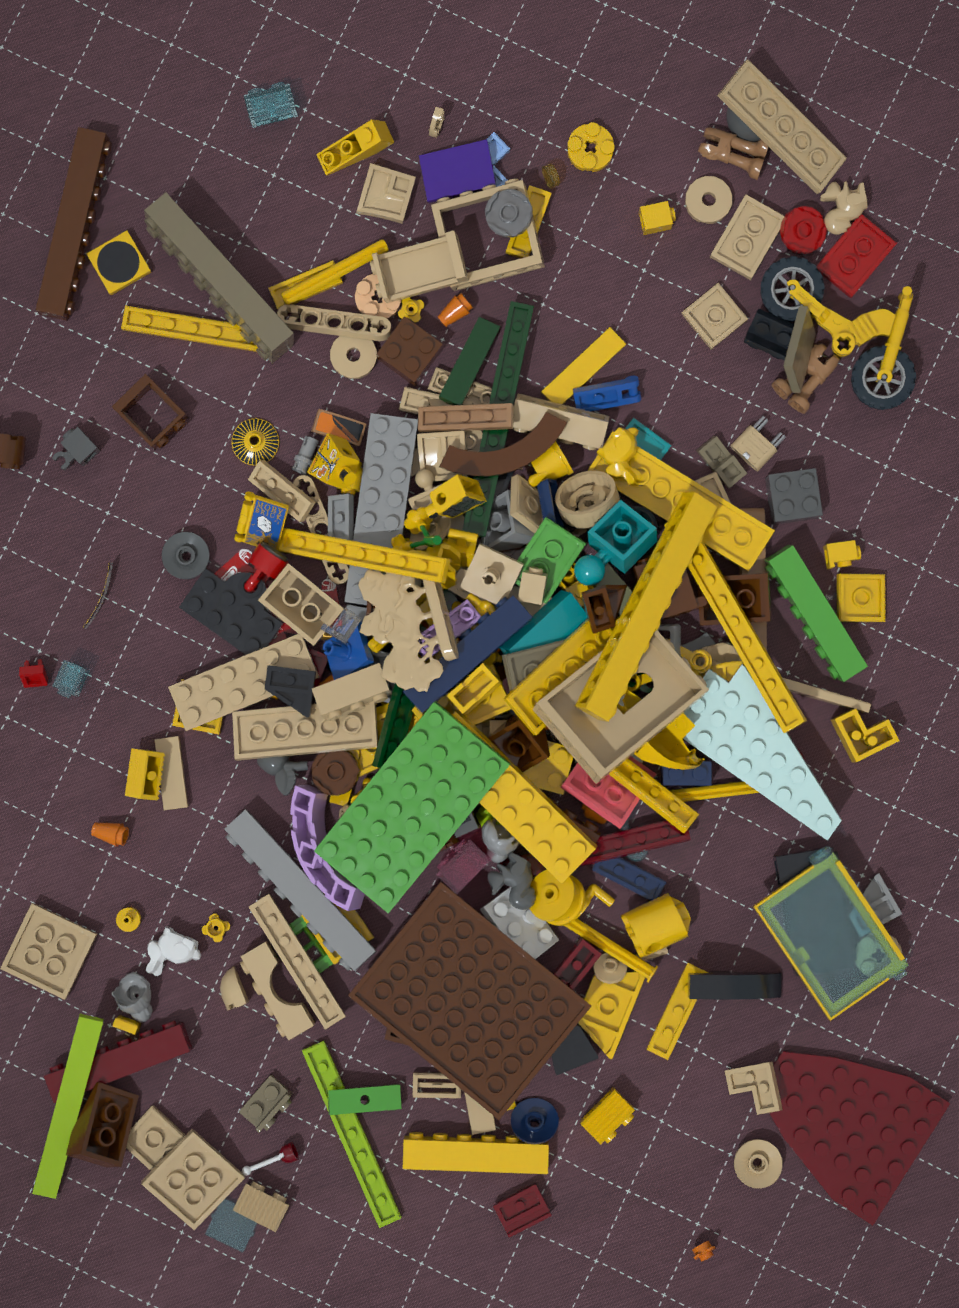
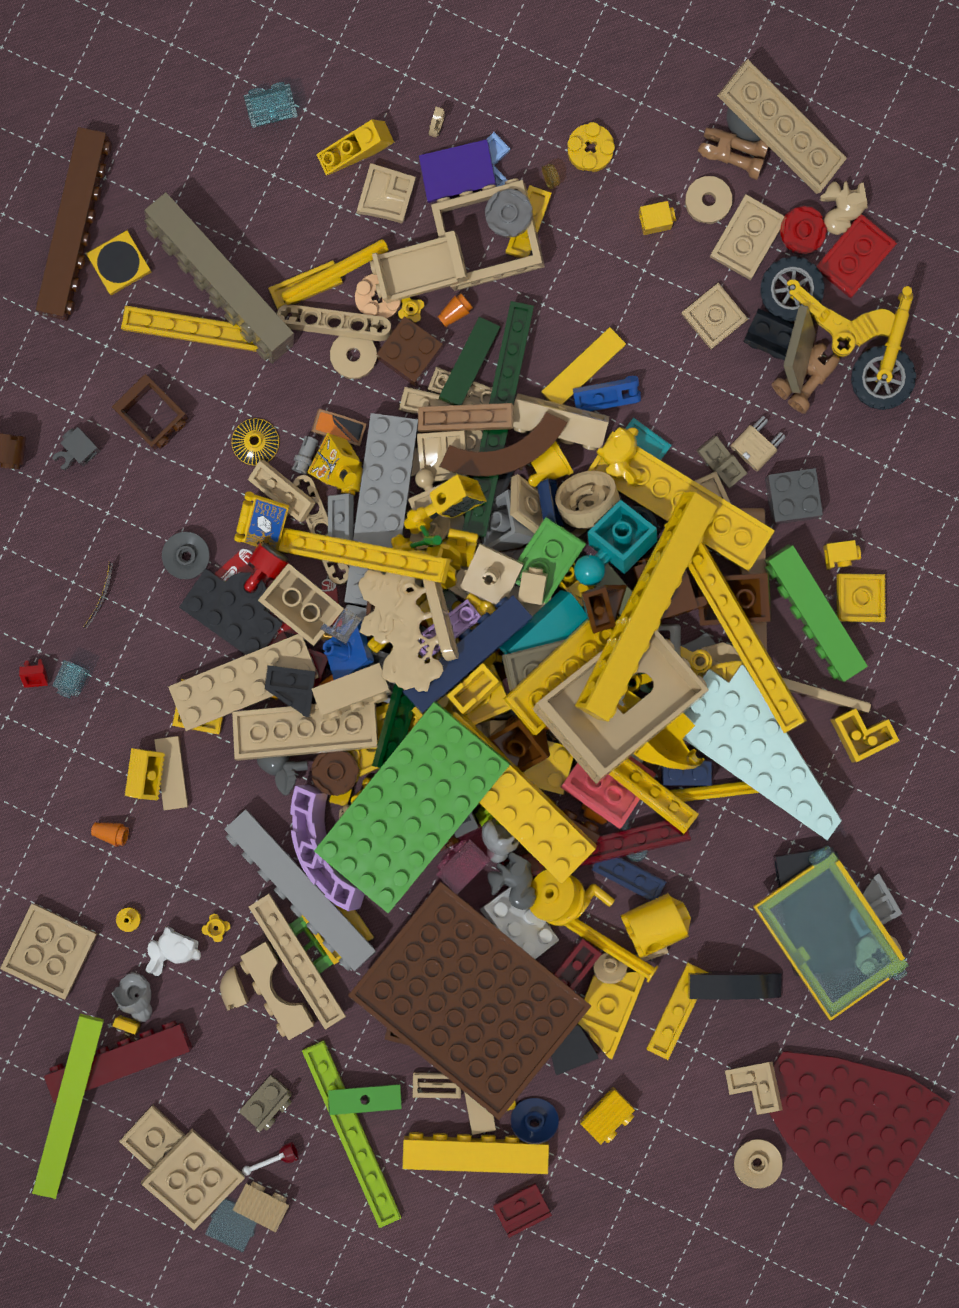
reddish brown slope [66,1082,139,1168] -> none
orange plate [692,1241,716,1262] -> none

